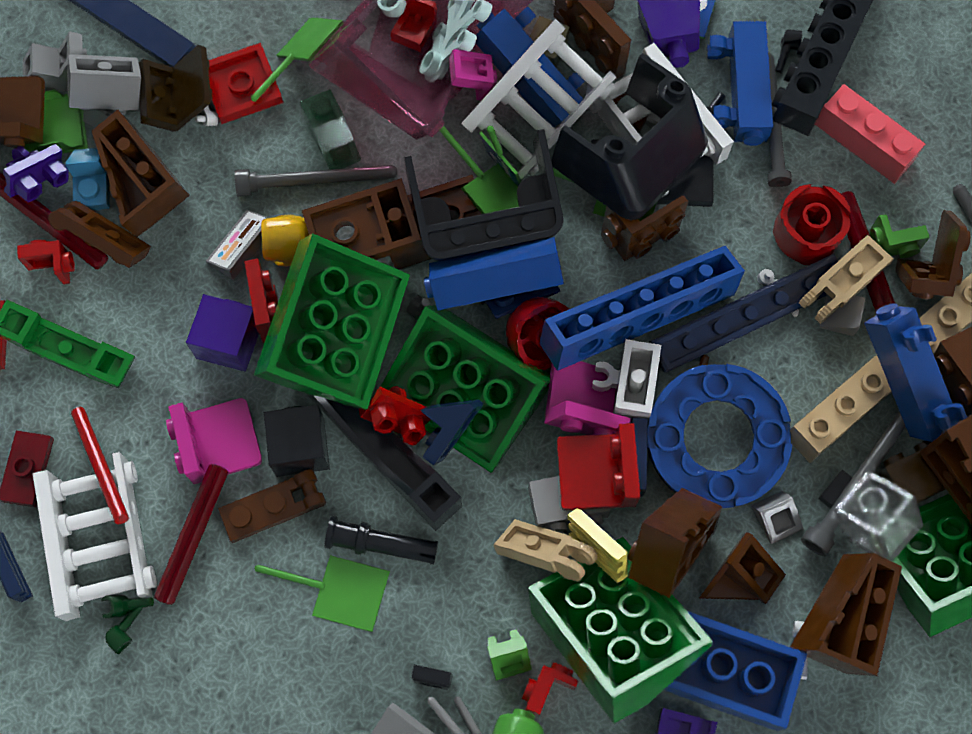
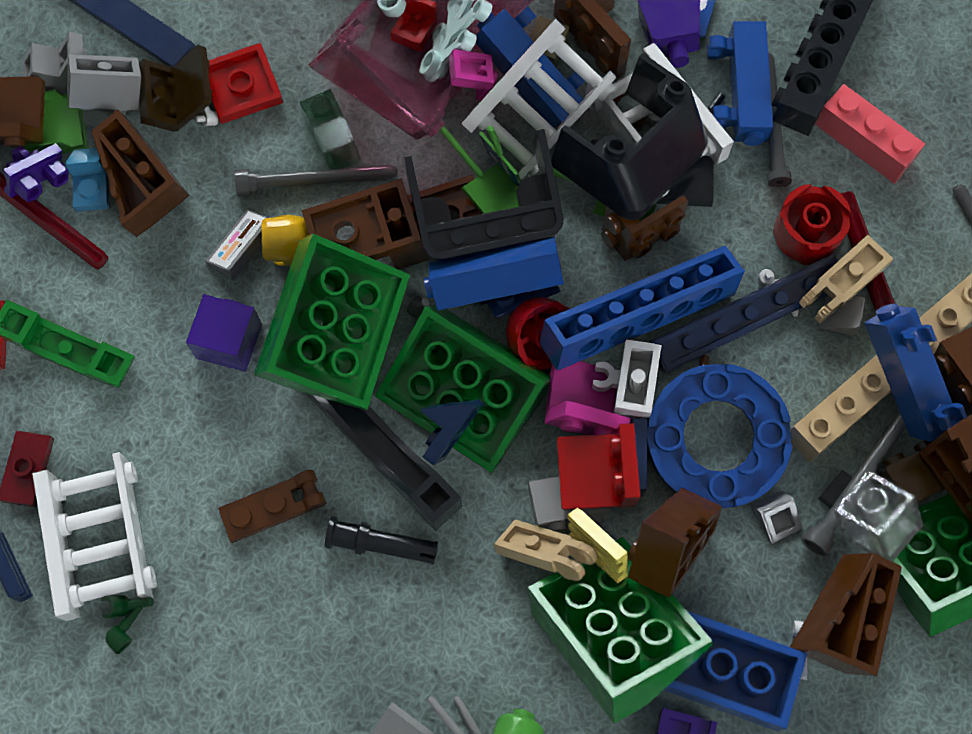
red bracket [17,239,75,285] -> none
reddish brown plate [49,201,151,268] -> none
red bar [71,407,129,524] -> none
dark red axle [154,464,228,605] -> none
dark pink bracket [166,398,262,484] -> none
red plate [244,258,279,344] -> none
bright green piece [251,17,344,102] -> none
bright green piece [254,555,390,632] -> none
black head [264,404,330,477] -> none
red hips [359,386,431,446] -> none
black tile [411,665,453,690] -> none
bright green tile [487,629,532,681] -> none
red bracket [521,662,579,717] -> none
reddish brown slope [699,532,786,604] -> none
black hand [775,29,802,74] -> none
bright green bracket [869,214,930,258] -> none
reddish brown bracket [896,210,970,299] -> none

